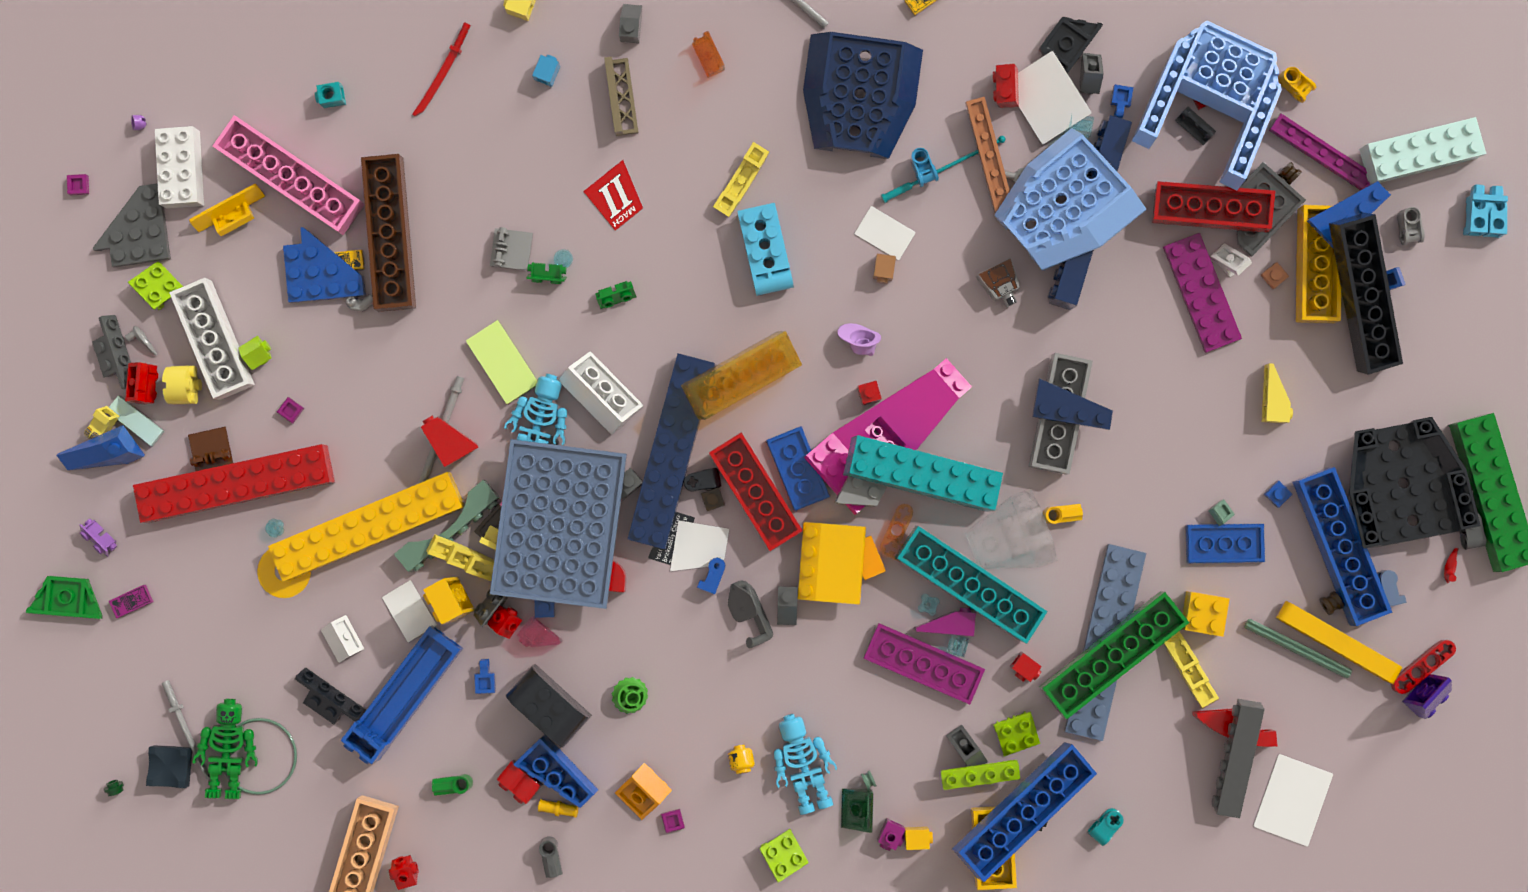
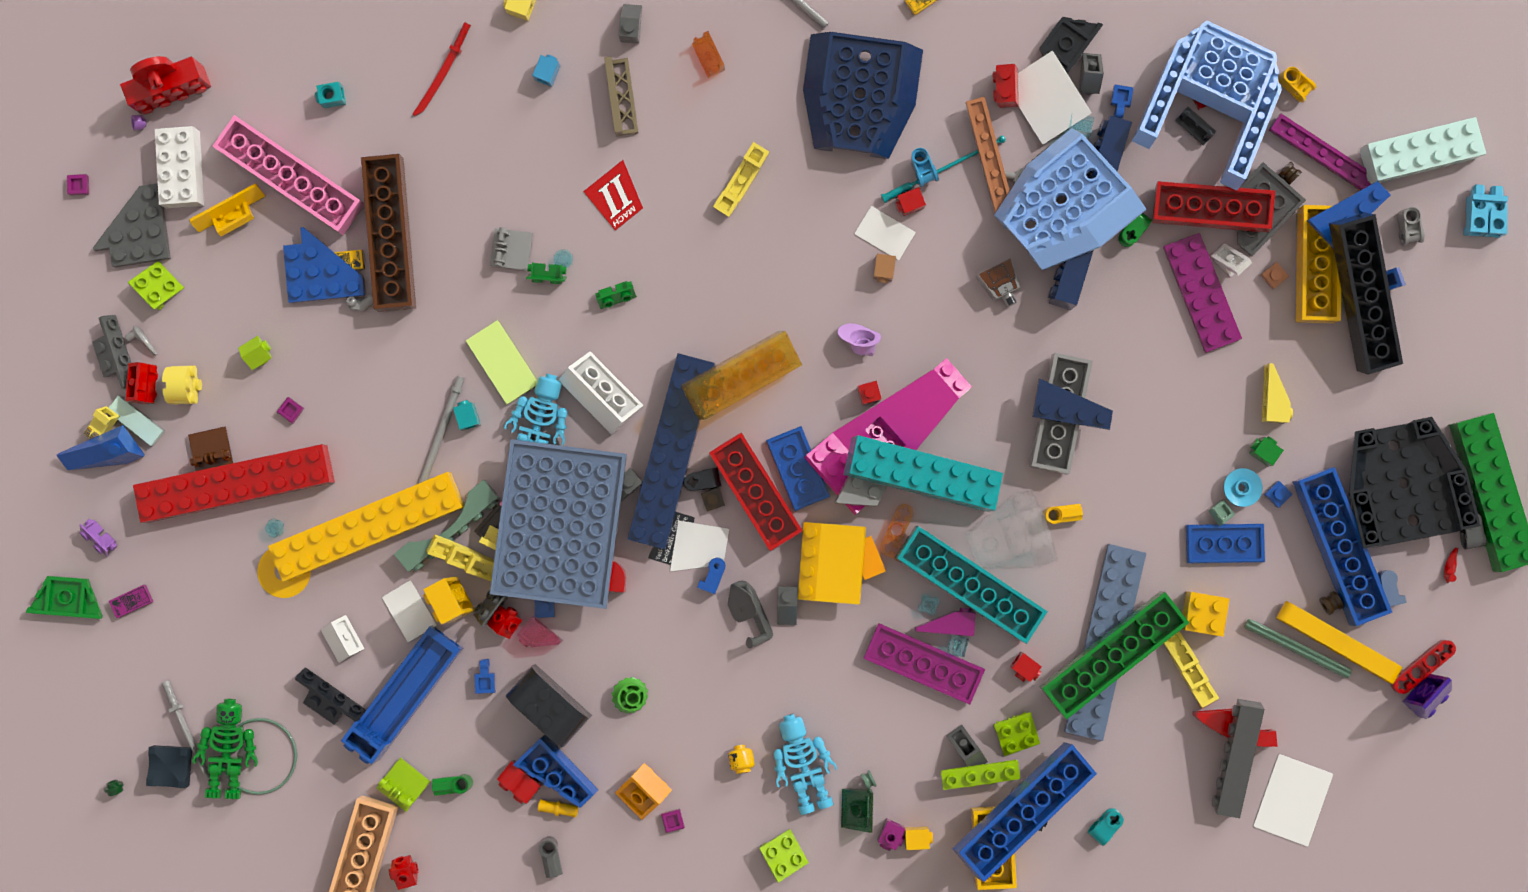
white brick [169,278,255,400] -> none
red slope [421,415,479,467] -> none
medium azure hinge [737,203,794,296] -> none
none -> red brick [120,56,211,115]
none -> lime hinge [376,757,431,812]
none -> teal brick [453,400,481,431]
none -> red brick [895,187,926,217]
none -> green piece [1118,213,1152,247]
none -> medium azure dish [1224,468,1263,507]
none -> green brick [1249,436,1284,467]

